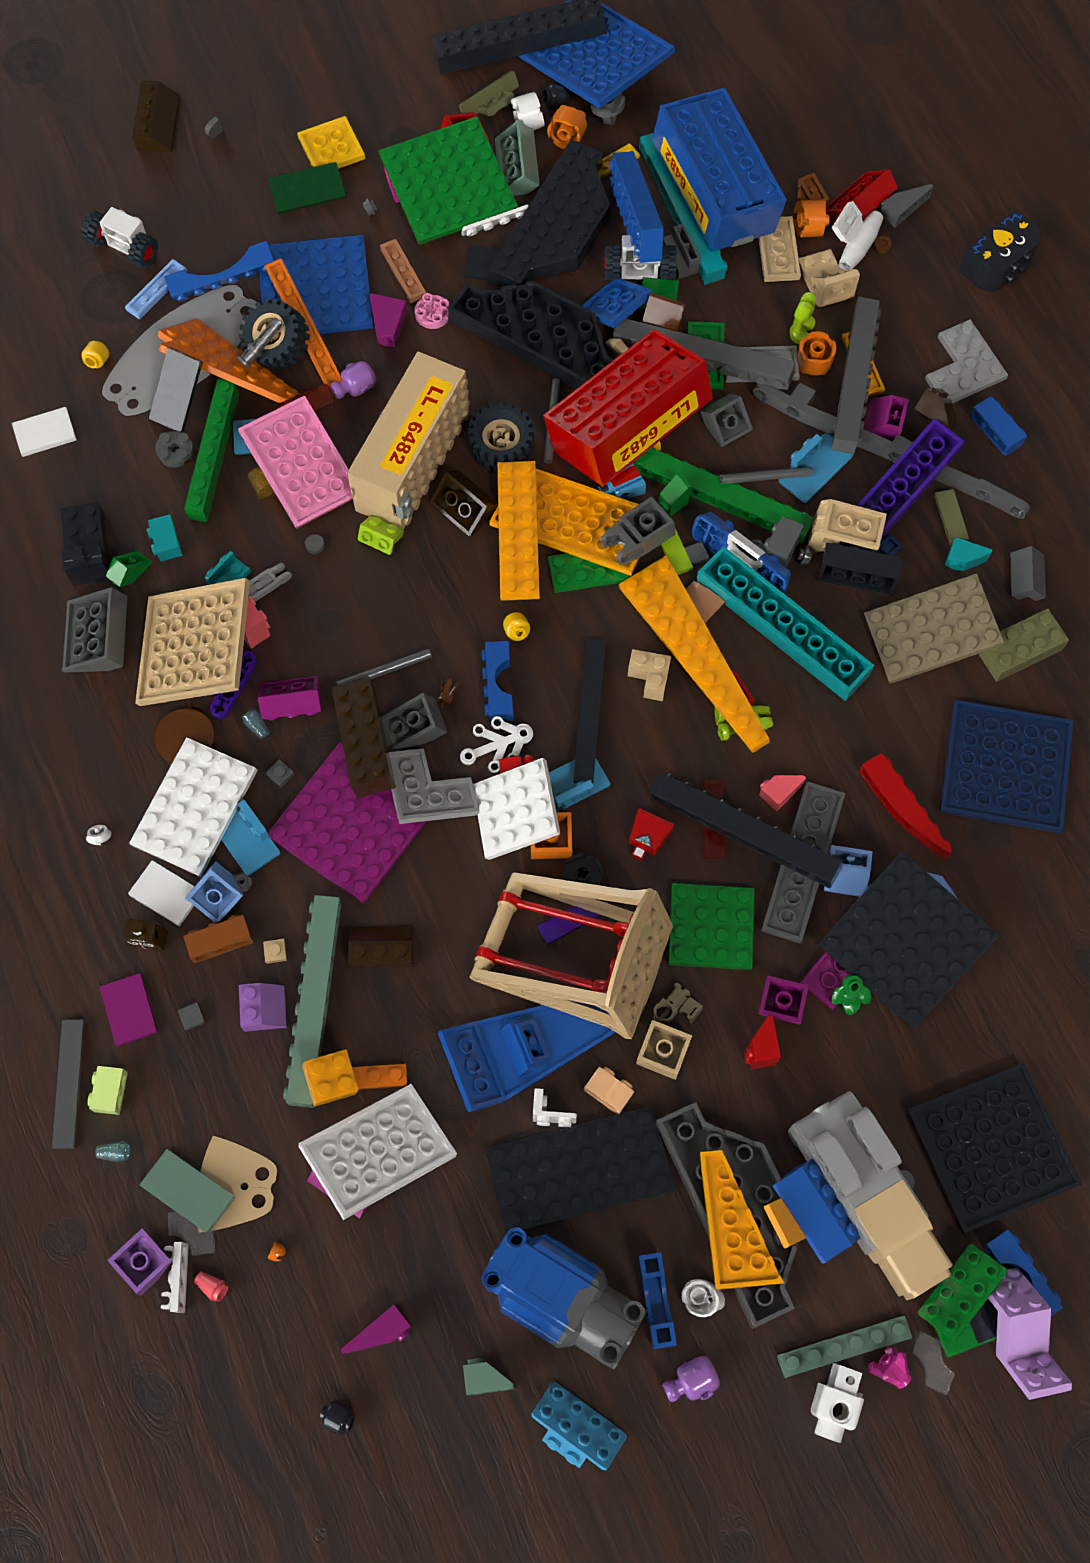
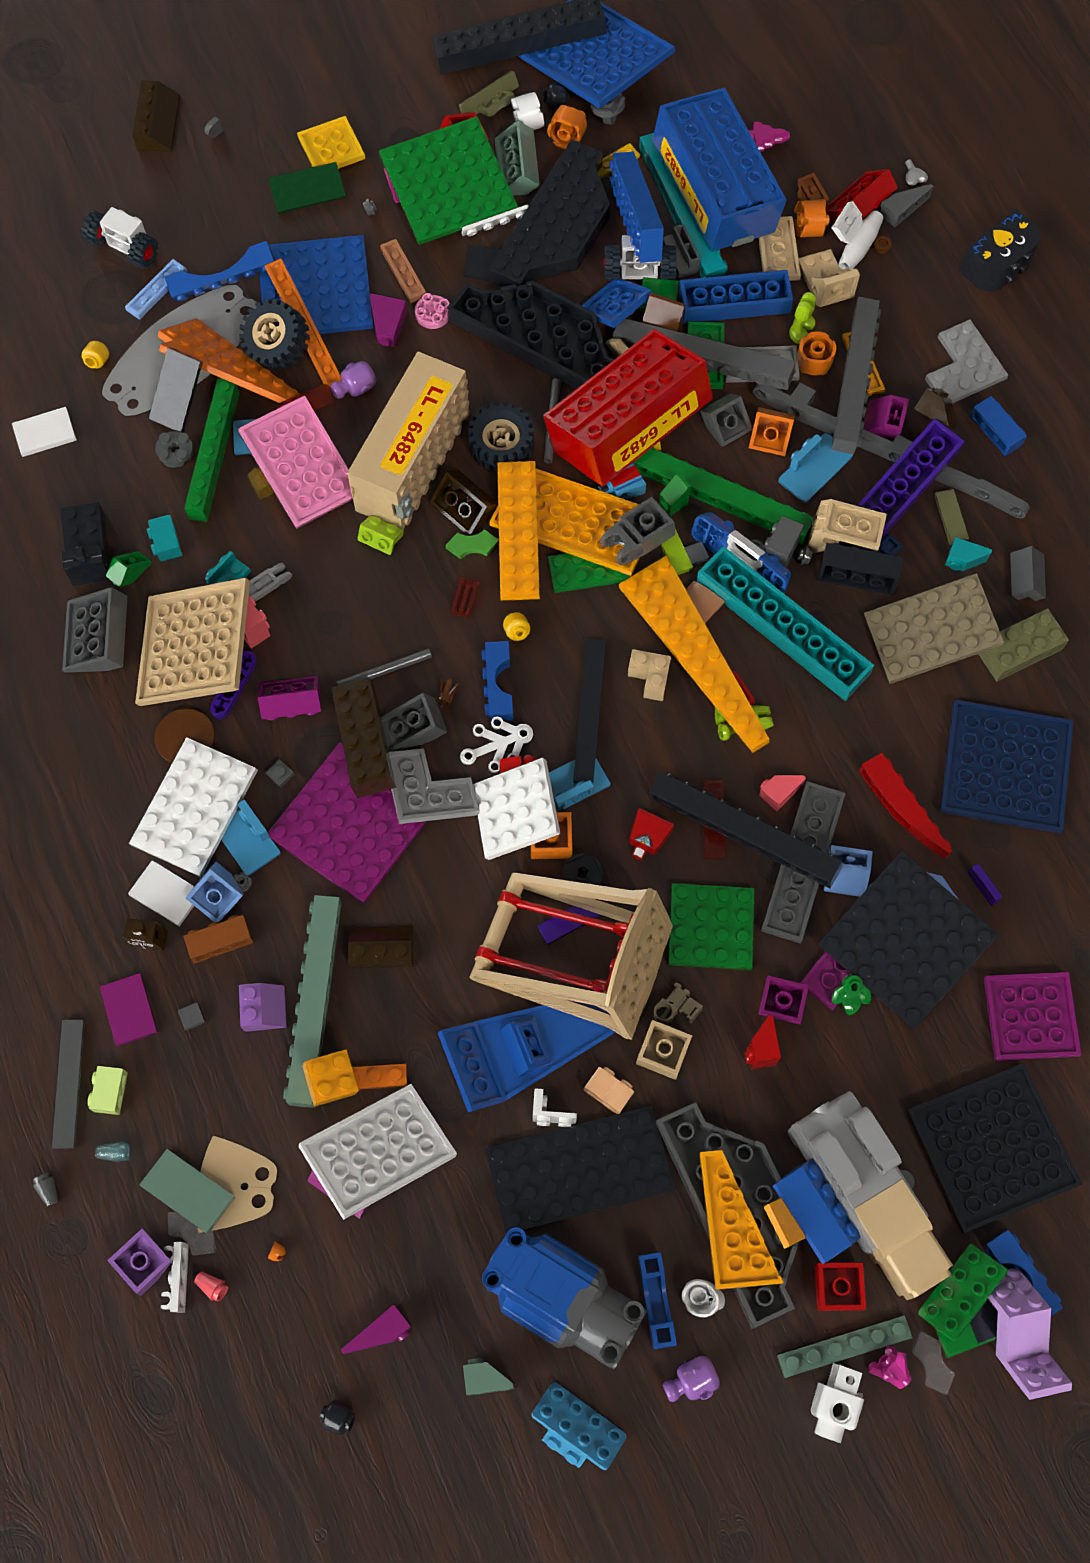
white hat [86,825,111,846] -> none
flat silver pin [237,317,284,369] -> none
clear light blue cone [242,709,270,739] -> none
tan plate [263,939,287,964] -> none
dark grey tile [305,534,325,554] -> none
dark grey piece [720,467,813,484] -> none
none -> dark grey cone [33,1172,59,1207]
none -> bright green tile [445,530,499,559]
none -> clear red tile [451,578,479,618]
none -> blue brick [678,270,793,324]
none -> dark pink rock [748,122,790,152]
none -> orange slope [749,407,795,456]
none -> red brick [814,1263,866,1311]
none -> light grey rock [905,159,928,186]
none -> dark purple tile [968,864,1002,907]
none -> magenta plate [984,972,1081,1061]

